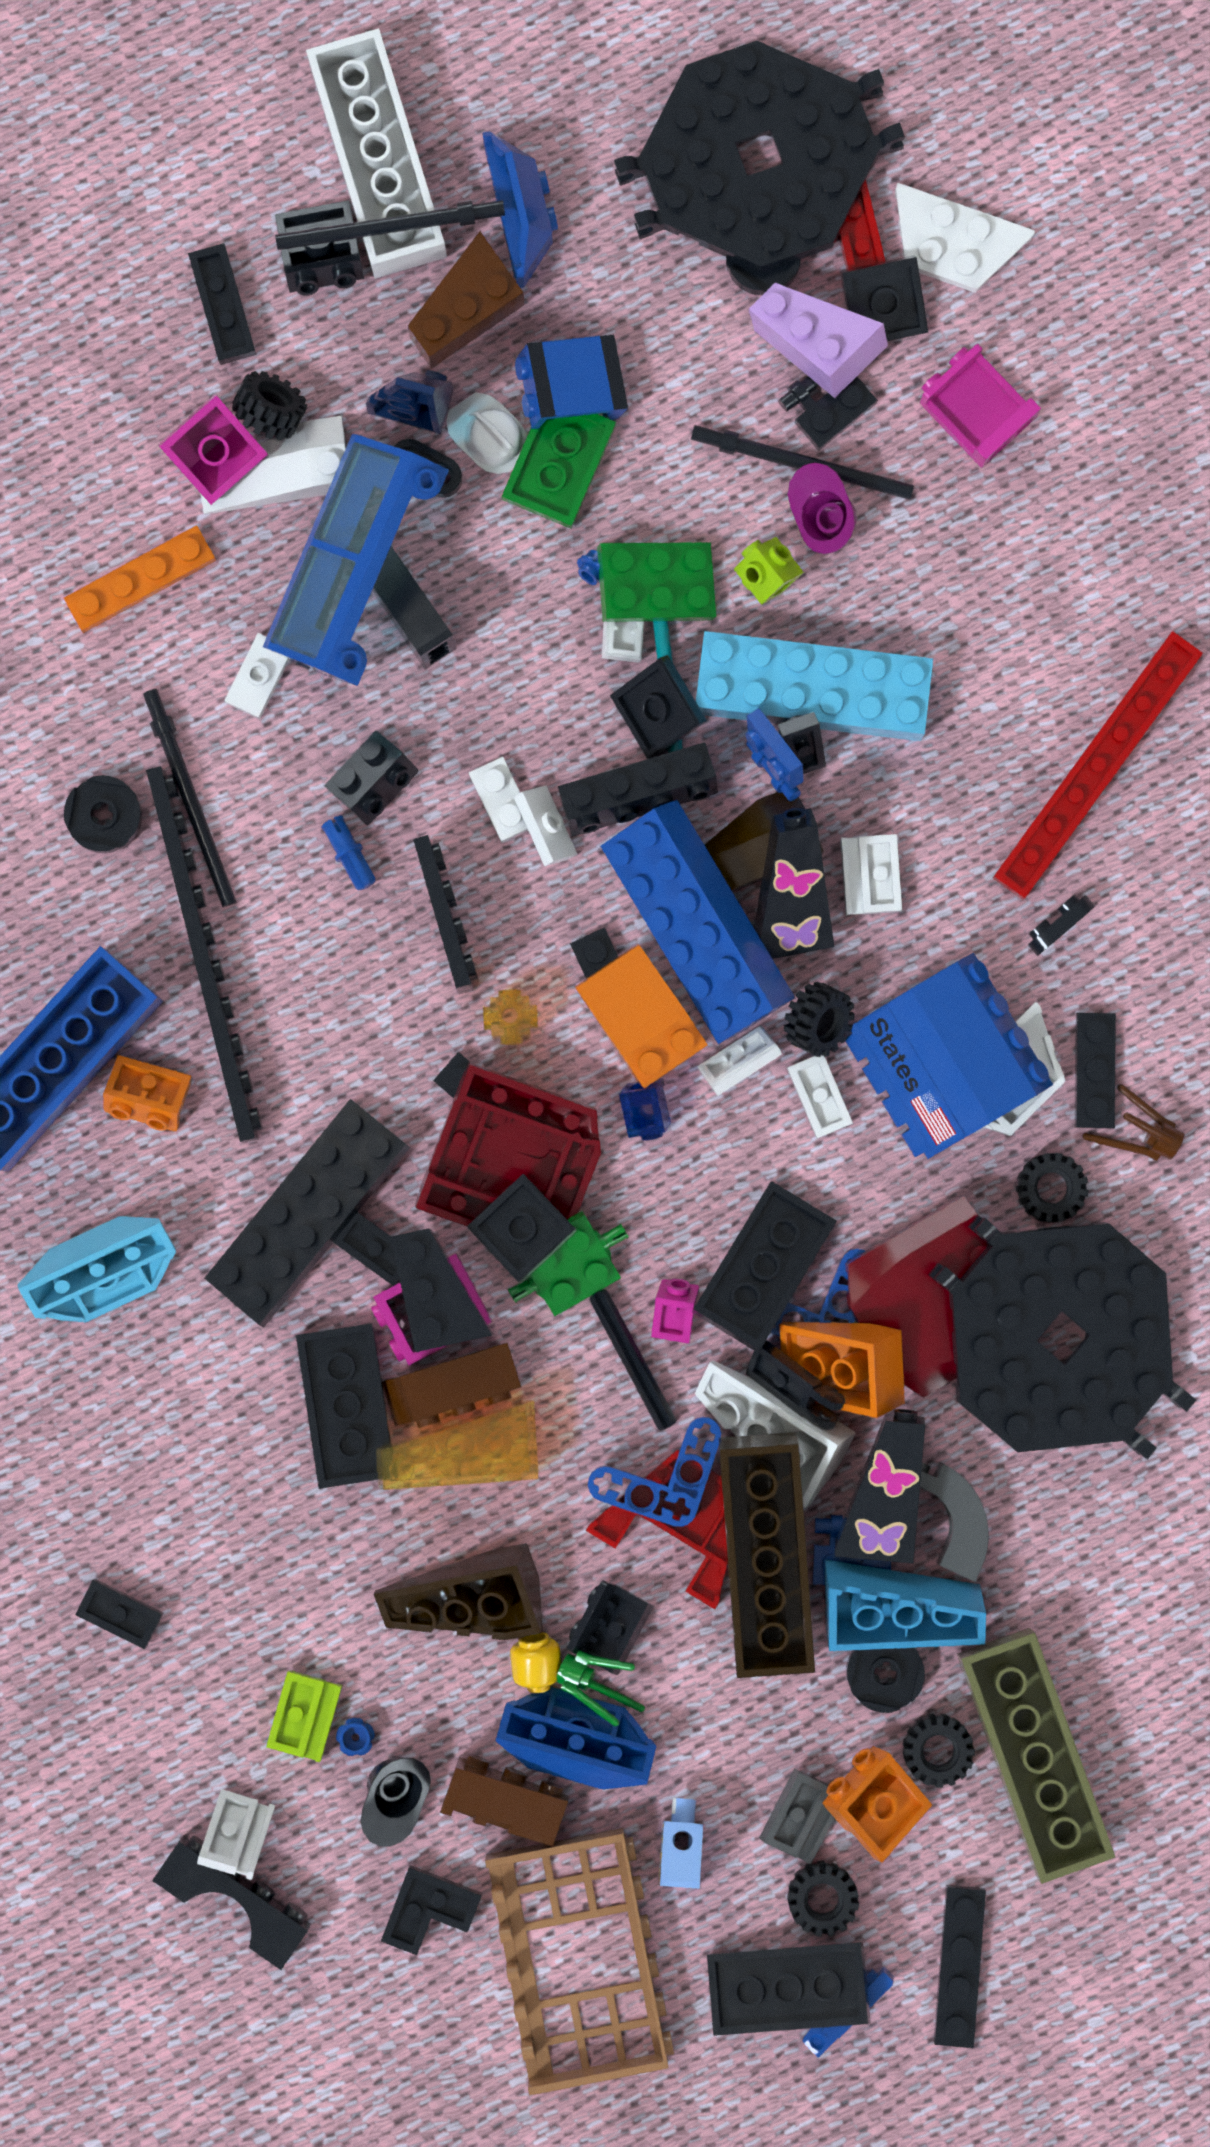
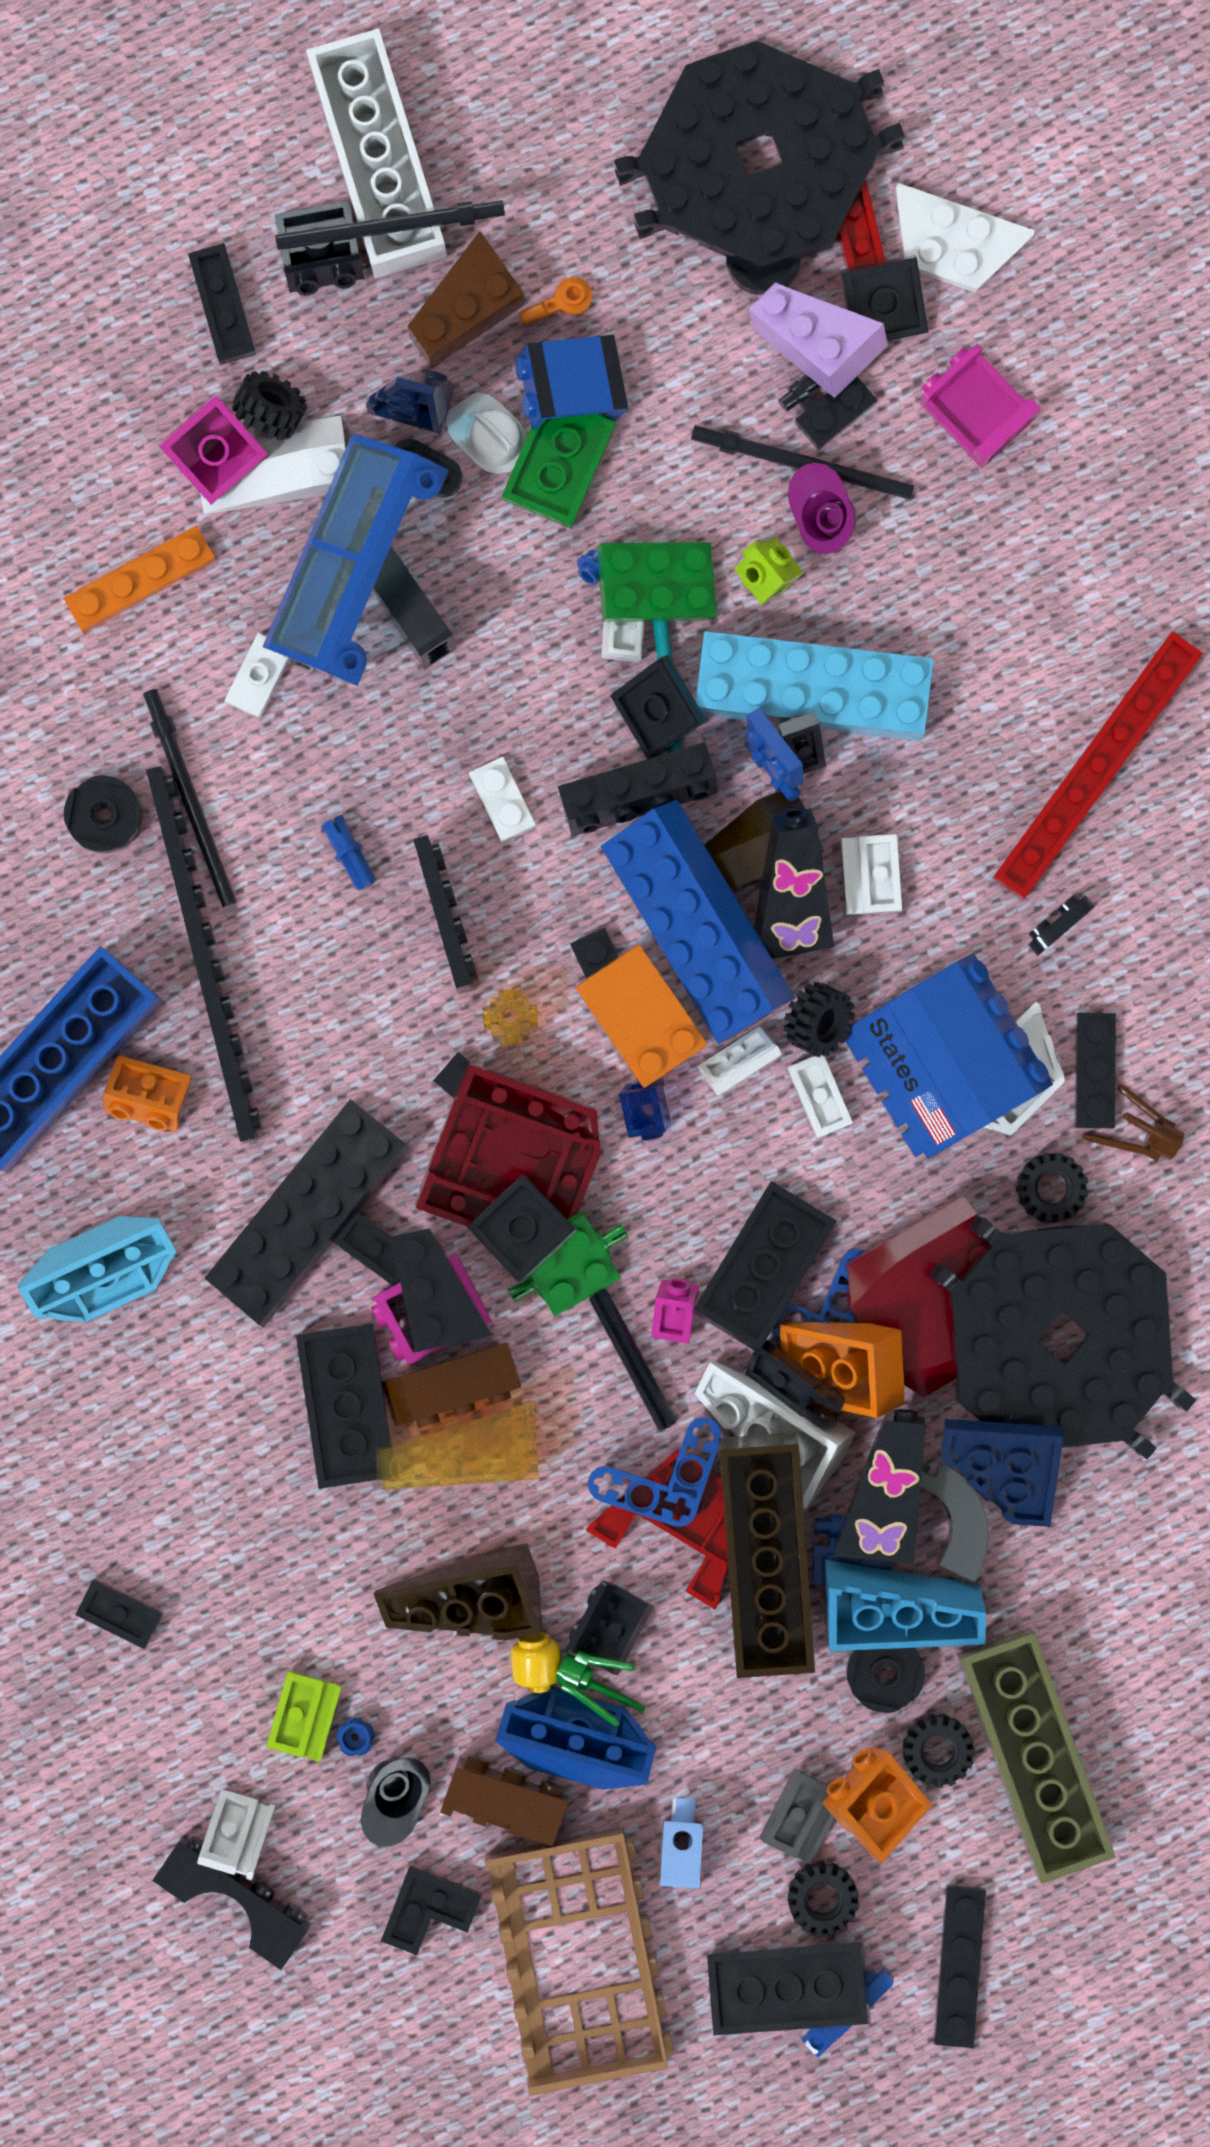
black bracket [324,730,418,825] -> none
blue wedge [482,131,558,288] -> none
white plate [514,785,578,866] -> none
none -> orange plate [519,277,593,326]
none -> dark blue plate [941,1419,1064,1527]

